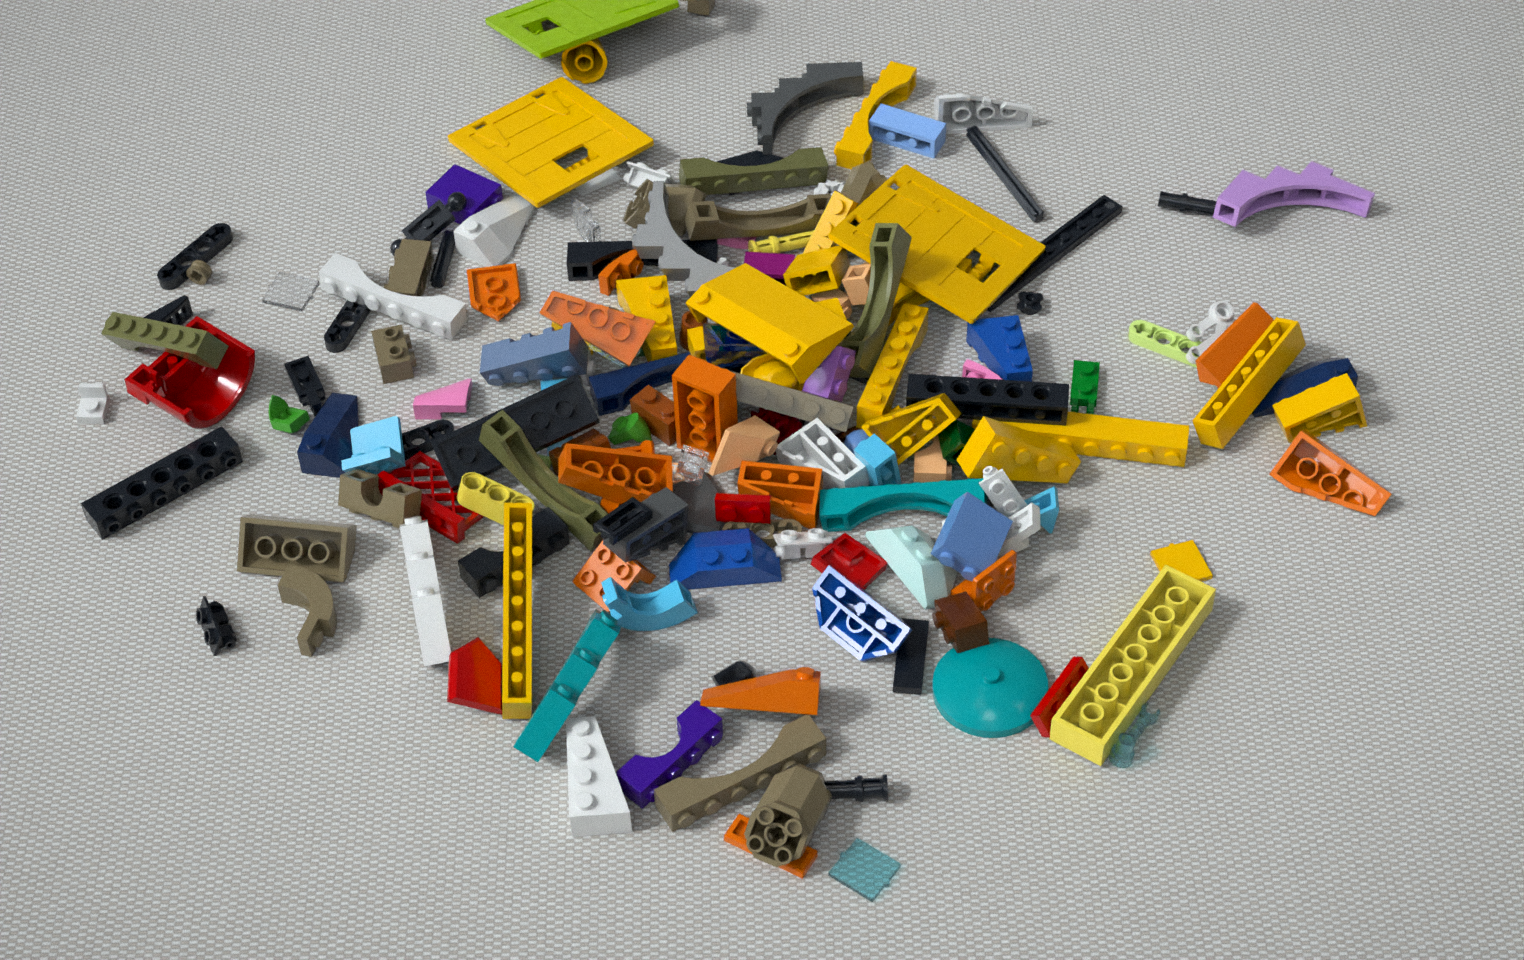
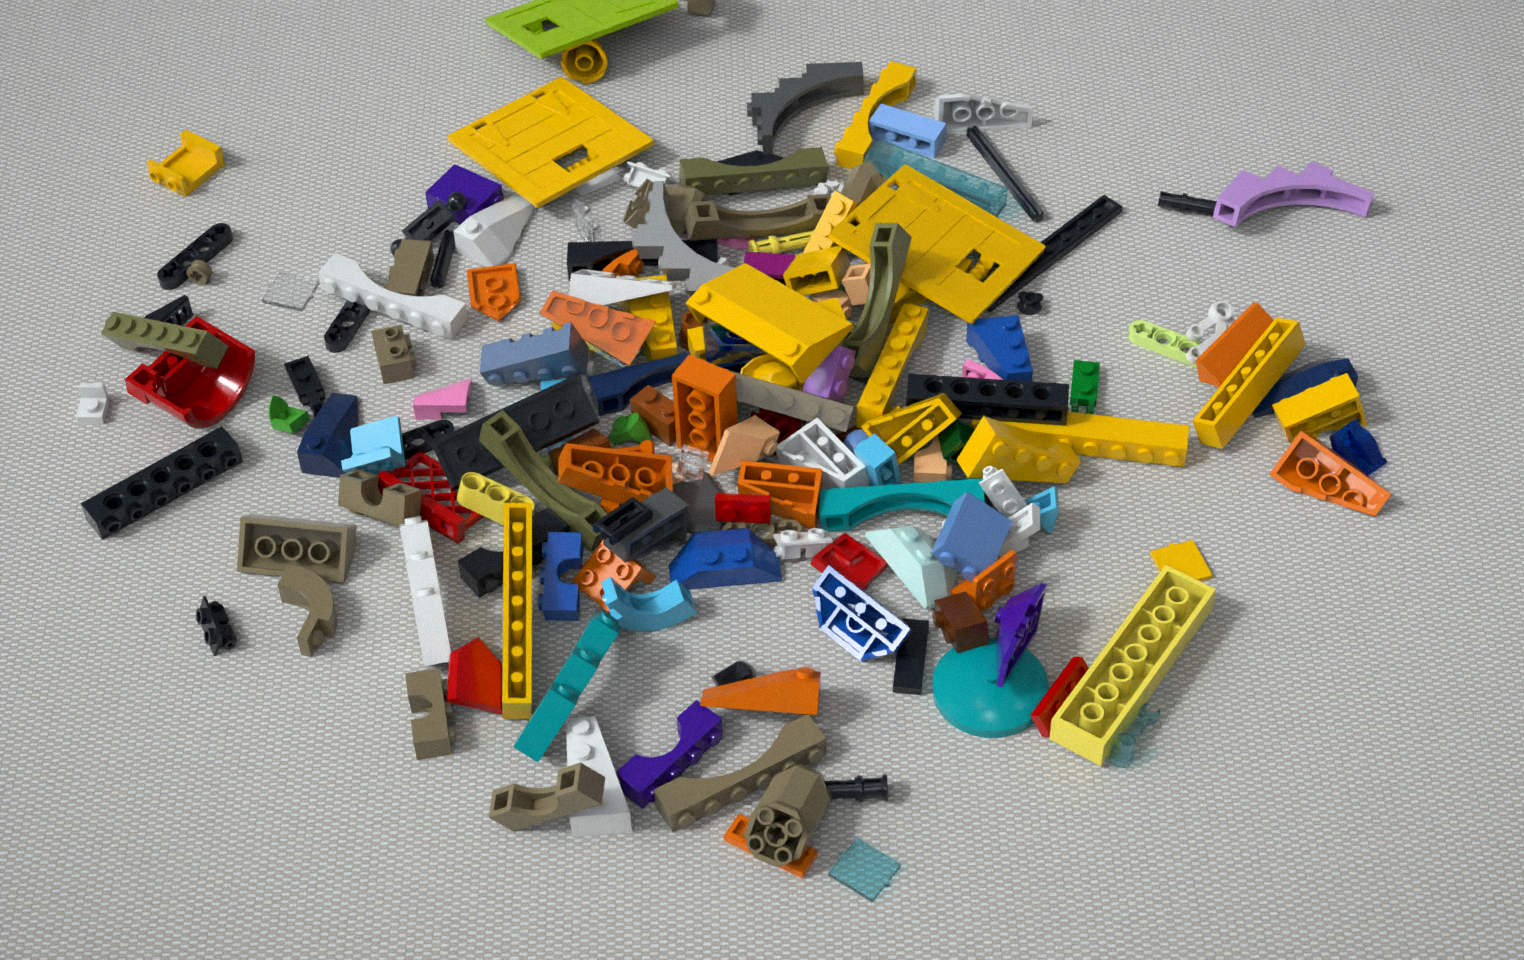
none -> yellow panel [146,129,225,197]
none -> dark tan arch [405,668,456,760]
none -> dark tan arch [488,762,605,832]
none -> blue arch [538,532,584,621]
none -> white wedge [569,269,677,305]
none -> clear light blue brick [865,139,1007,217]
none -> dark purple wedge [995,583,1047,688]
none -> clear blue slope [1329,418,1387,476]

